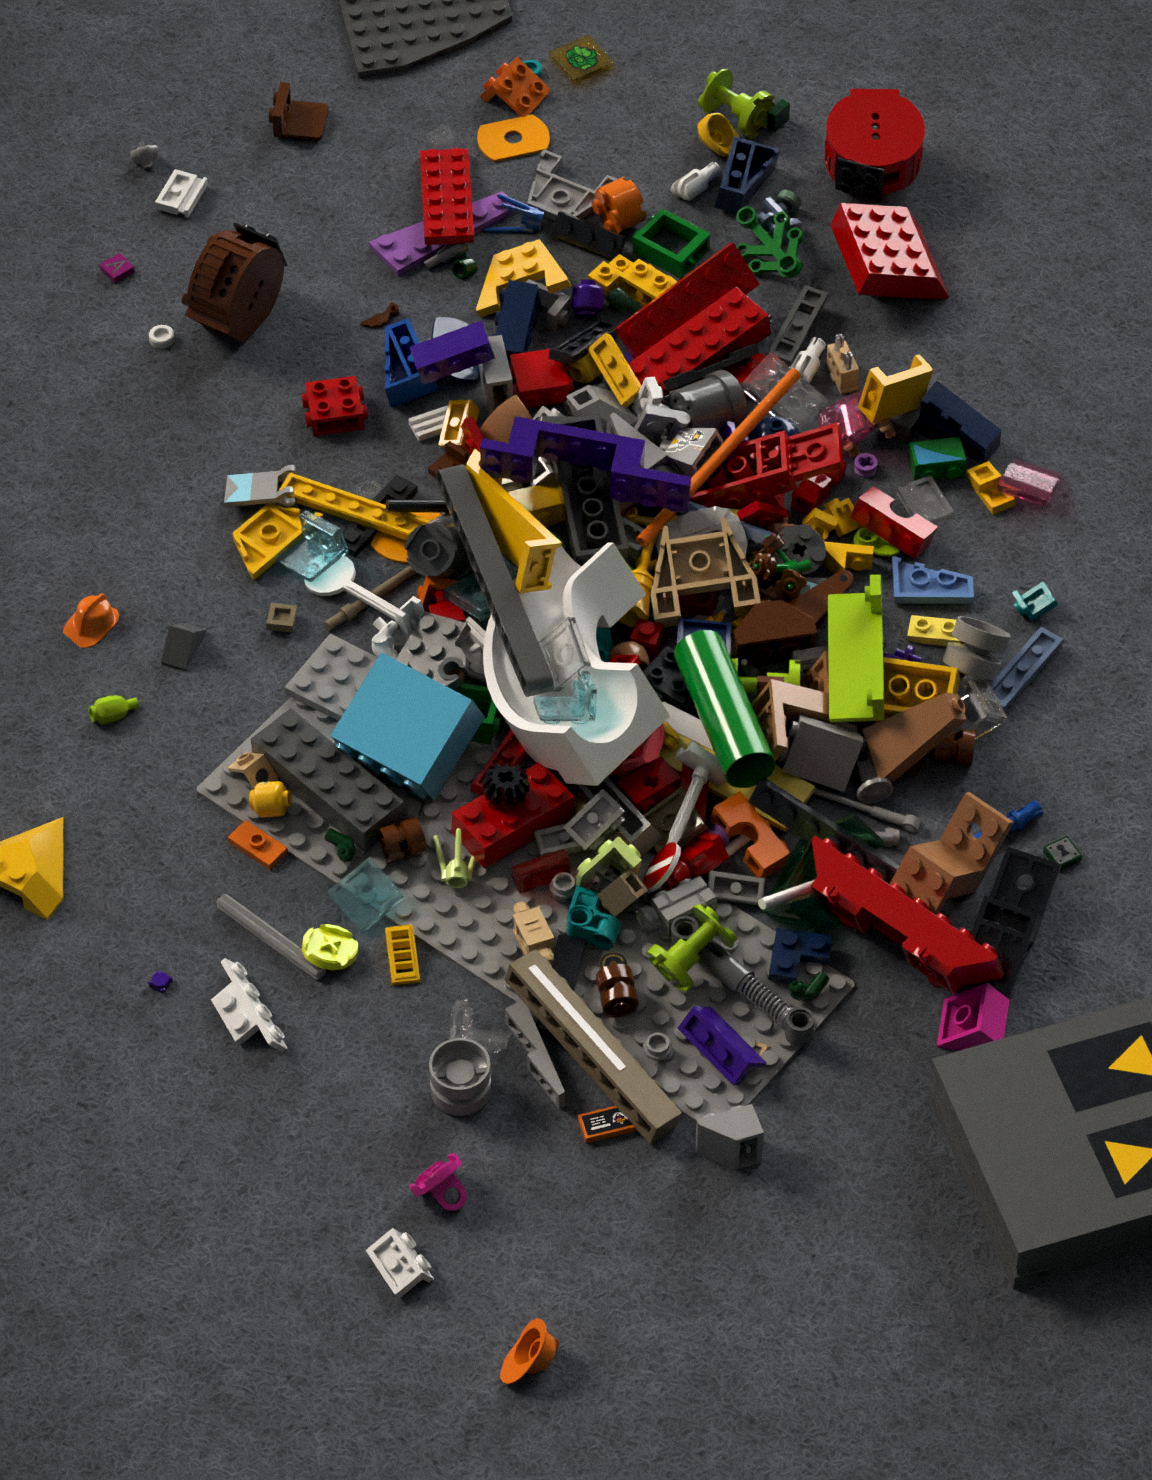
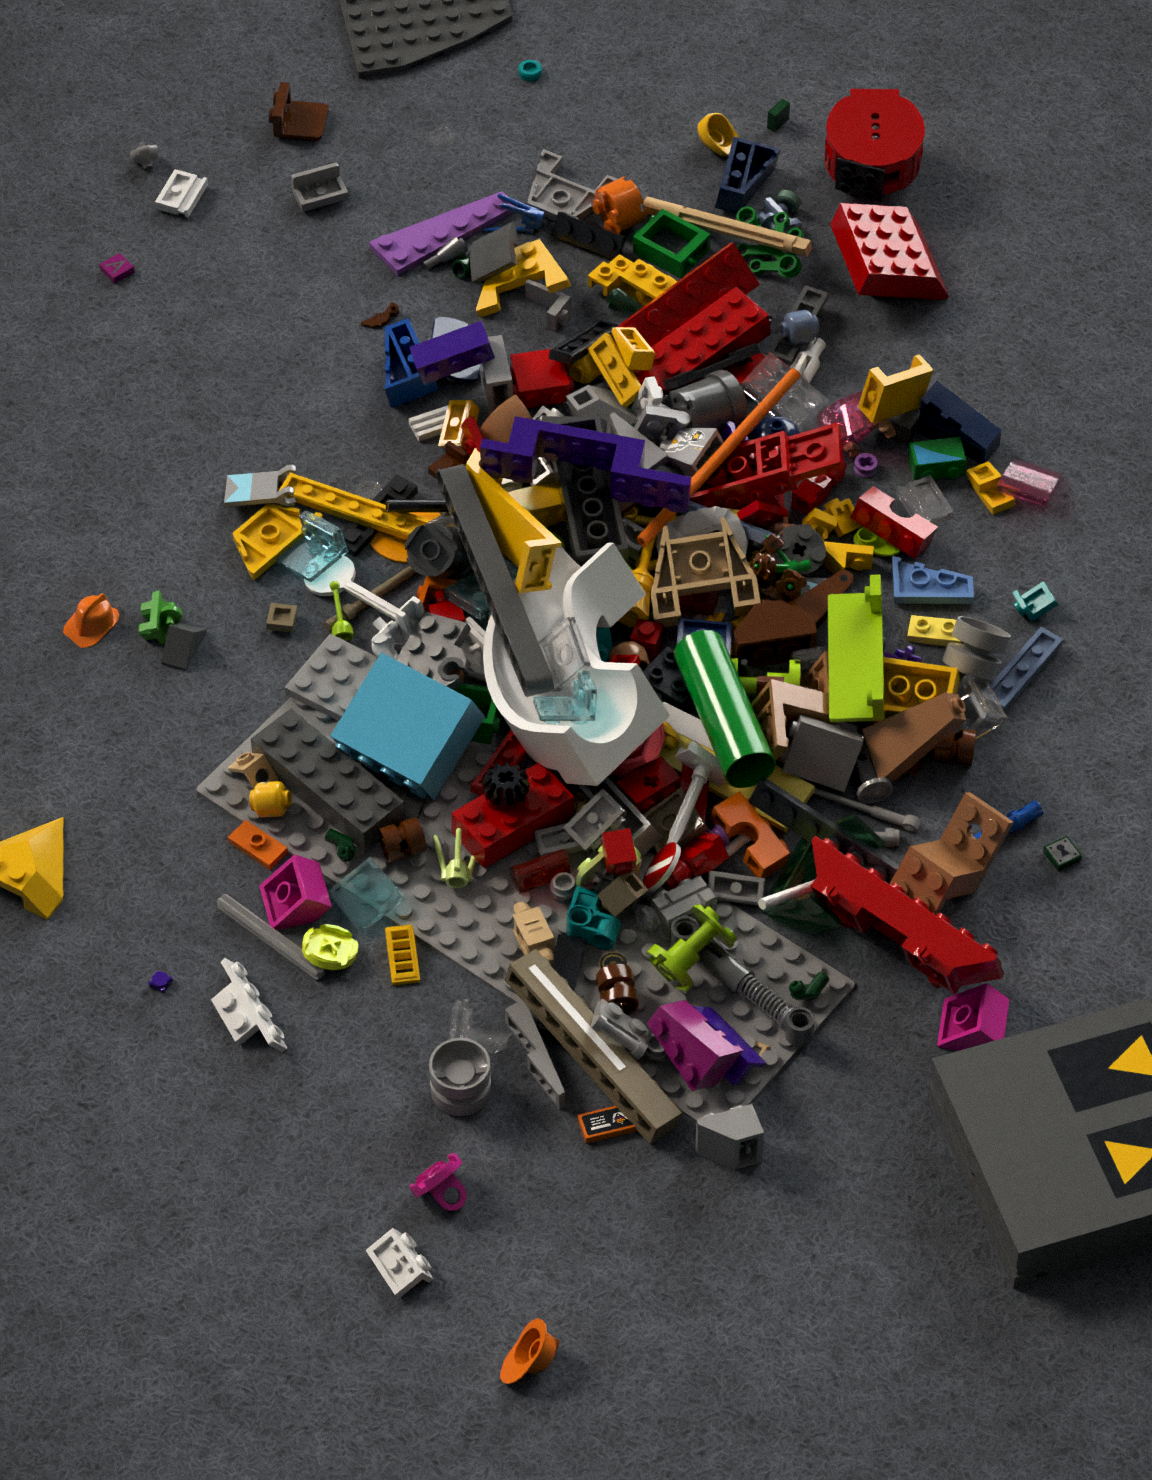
lime plant [88,695,139,725] -> none
white tile [149,325,175,348] -> none
reddish brown piece [181,222,287,344] -> none
red brick [301,376,368,436] -> none
red plate [420,148,474,245] -> none
light orange piece [477,114,550,162] -> none
orange bracket [479,56,550,117] -> none
dark blue wedge [491,280,542,360] -> none
clear yellow tile [549,34,614,85] -> none
dark purple head [571,279,604,317] -> none
white arm [671,162,722,201] -> none
lime piece [697,69,776,139] -> none
dark blue plate [768,928,833,983] -> none
tan piece [825,334,859,394] -> none
black bracket [971,846,1062,995] -> none
none -> bright green hips [139,590,183,644]
none -> dark pink slope [259,854,332,930]
none -> light grey bracket [291,163,349,212]
none -> lime hinge [329,581,354,641]
none -> dark grey slope [470,222,519,284]
none -> light grey plate [591,999,649,1059]
none -> red brick [601,828,637,875]
none -> yellow slope [612,327,655,370]
none -> tan piece [642,197,813,257]
none -> magenta wedge [647,1000,744,1091]
none -> sand blue head [780,310,819,345]

